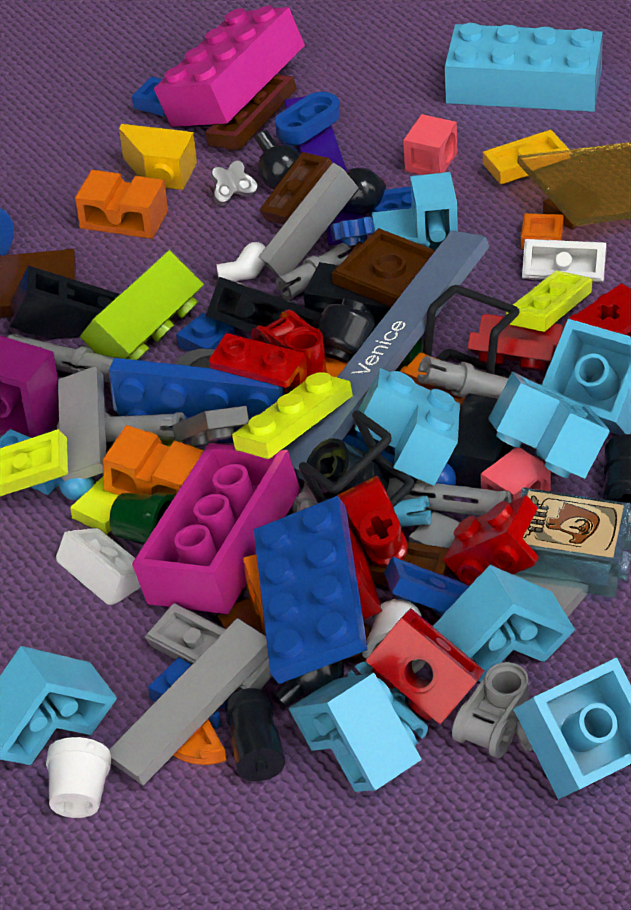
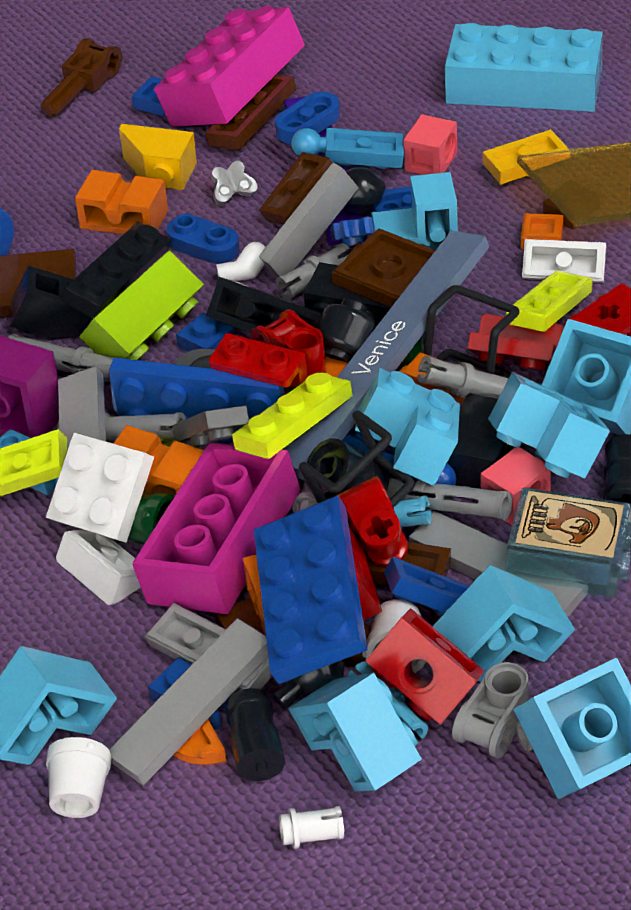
black piece [254,130,301,189] -> none
red bracket [443,495,539,586] -> none
none -> reddish brown connector [41,38,122,118]
none -> white plate [46,433,154,543]
none -> black plate [61,222,172,318]
none -> blue plate [166,214,240,264]
none -> white pin [279,806,344,849]
none -> dark azure plate [291,128,404,169]

